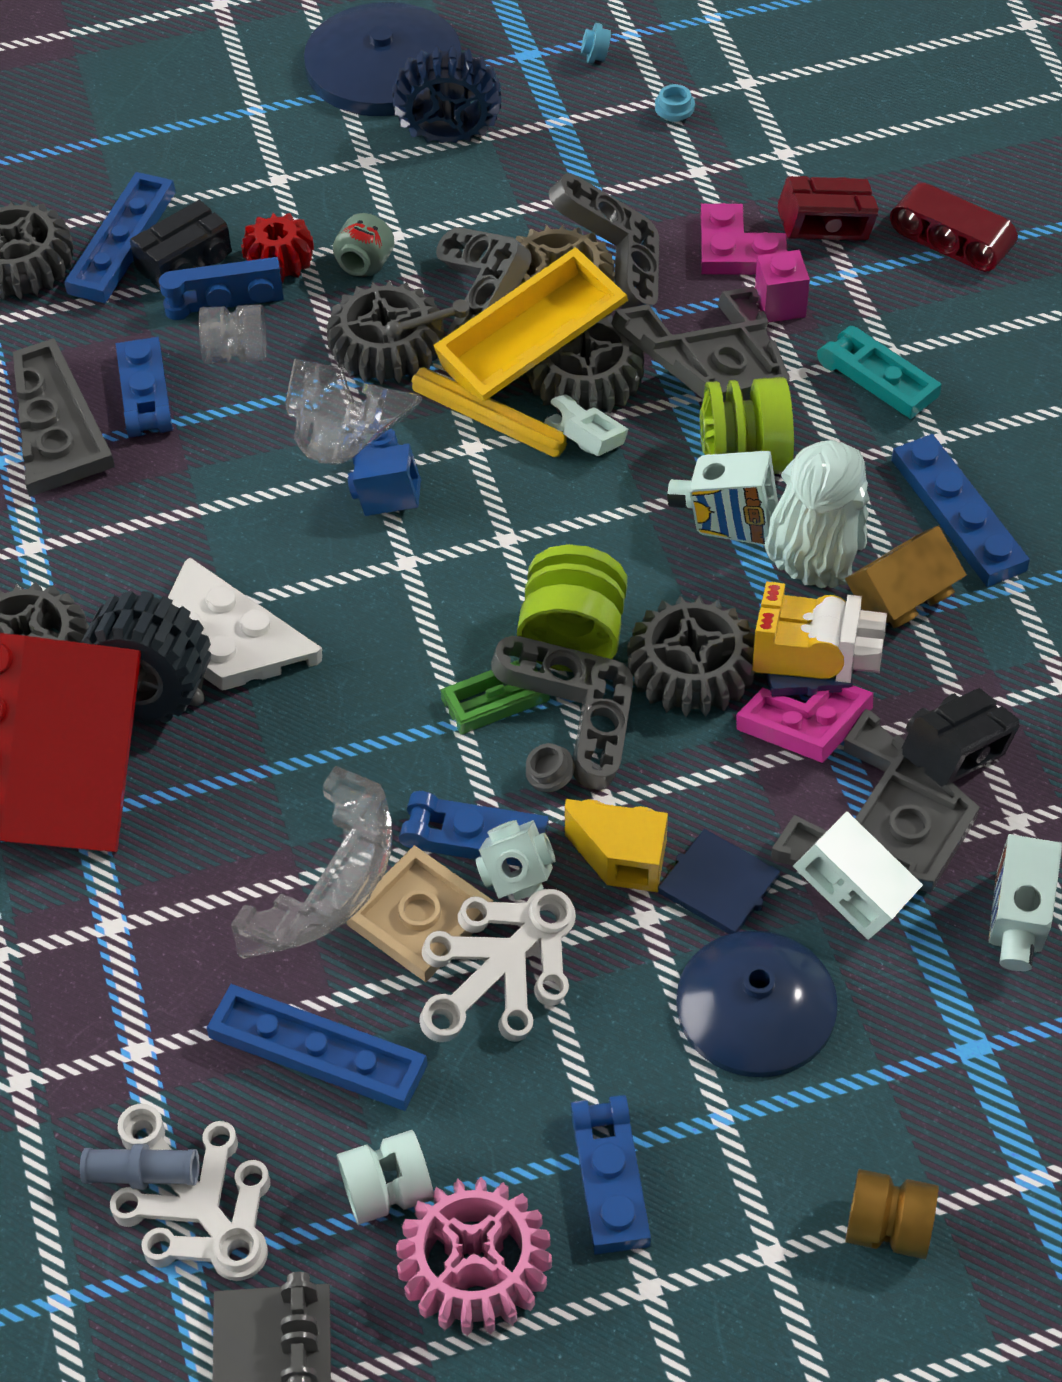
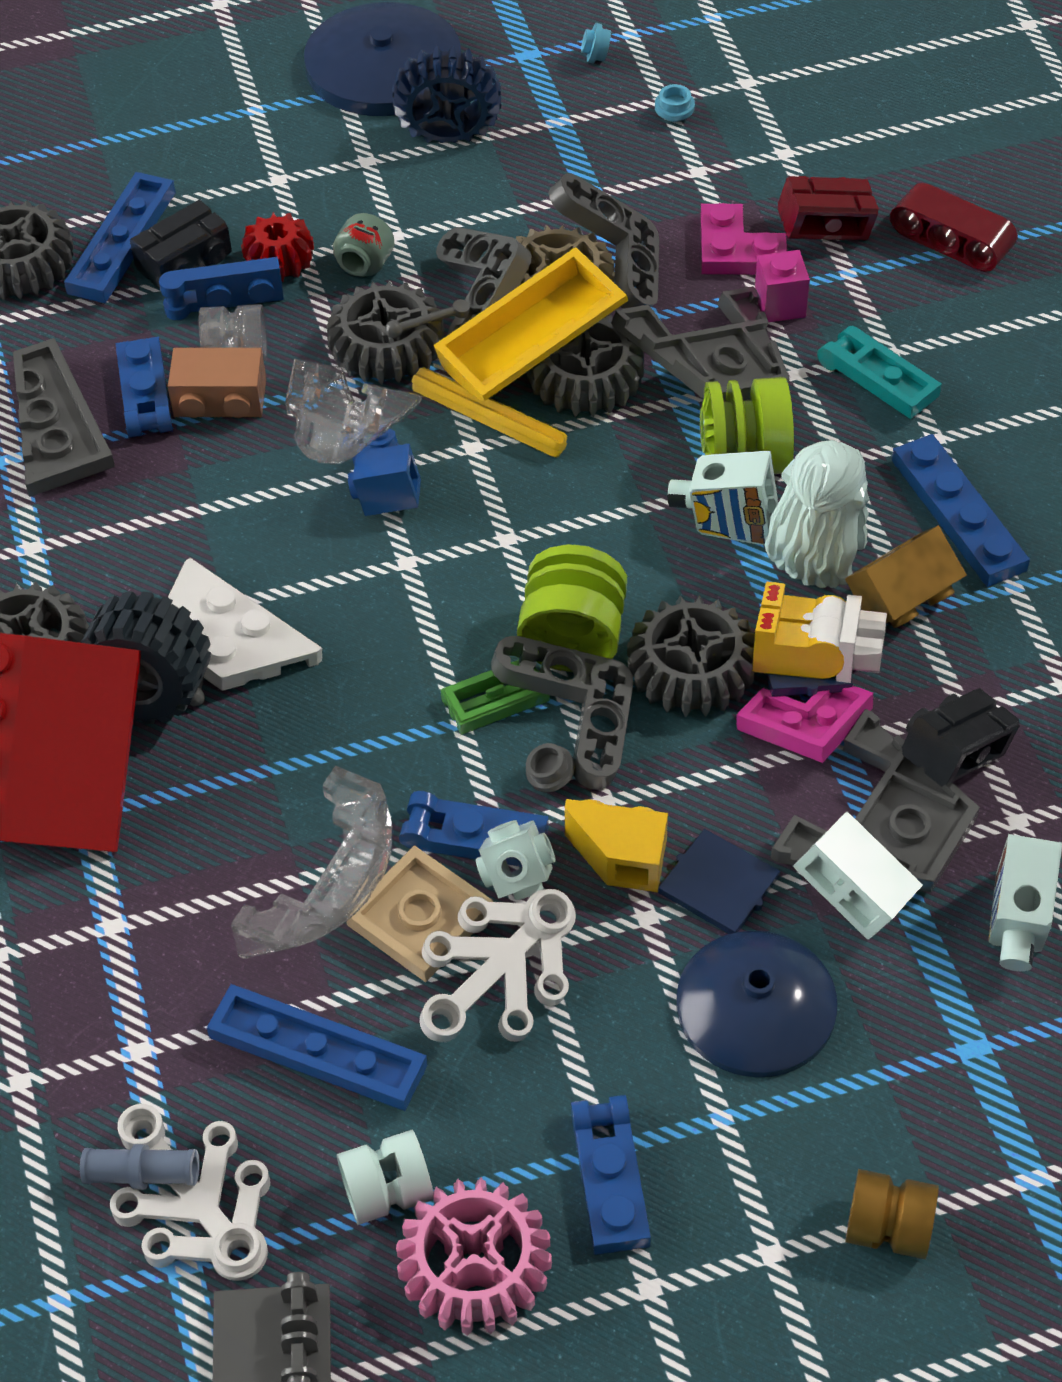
light aqua plate [544,394,629,456] -> none
none -> nougat brick [168,348,266,418]

